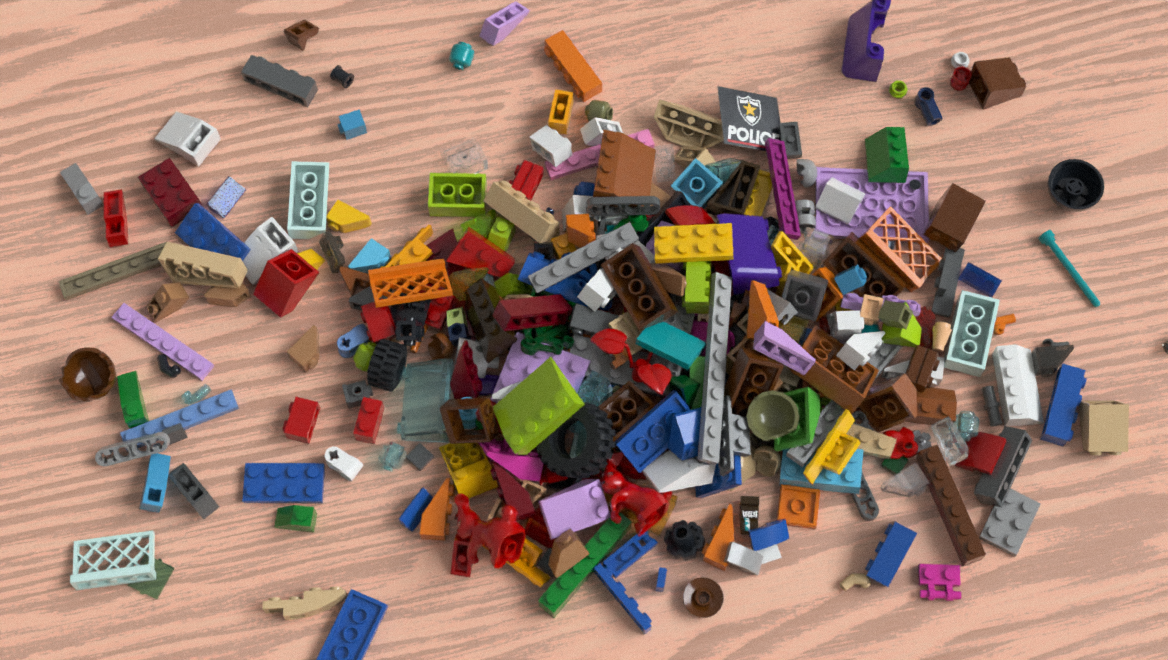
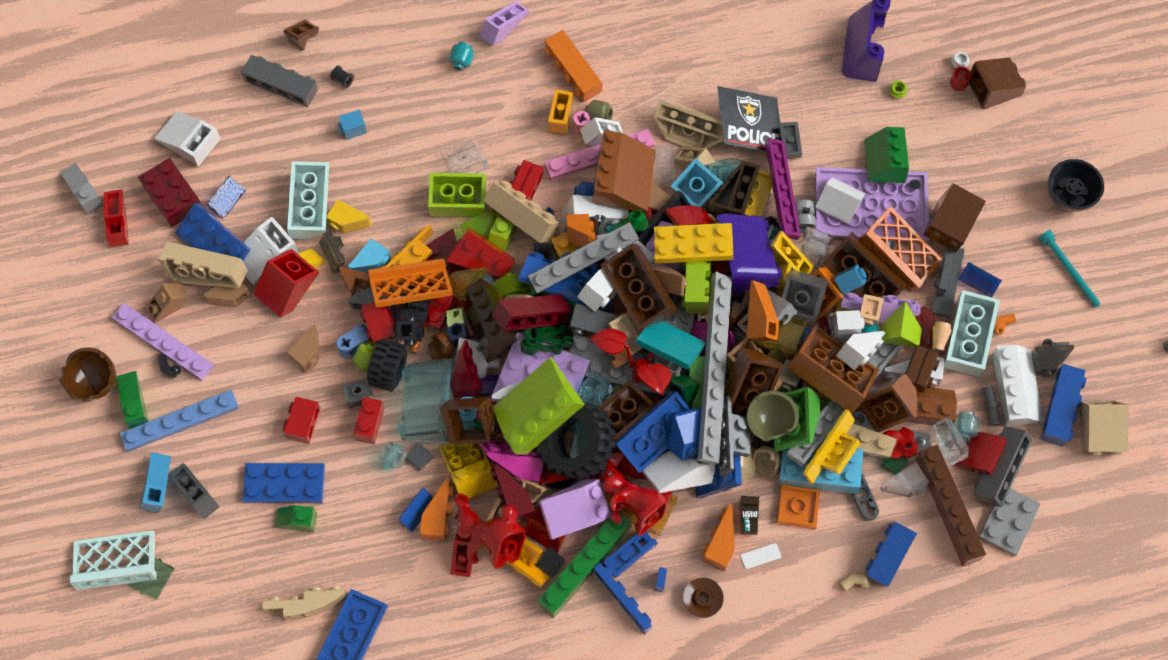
dark tan plate [59,241,168,300] -> none
light grey beam [95,432,170,466] -> none
dark grey tile [162,423,188,445] -> none
clear light blue arm [181,384,211,405] -> none
white piece [325,447,363,482] -> none
white brick [530,125,573,167] -> none
medium nougat slope [548,528,589,578] -> none
dark grey beam [586,196,660,216] -> none
black plant [664,520,705,561] -> none
light grey slope [724,542,763,575] -> none
blue slope [748,519,789,551] -> none
lavender slope [753,321,816,375] -> none
light grey hair [796,159,818,188] -> none
olive brick [878,300,913,329] -> none
dark blue piece [914,87,943,126] -> none
dark pink plate [918,564,961,601] -> none
none -> bright pink bush [573,111,590,134]

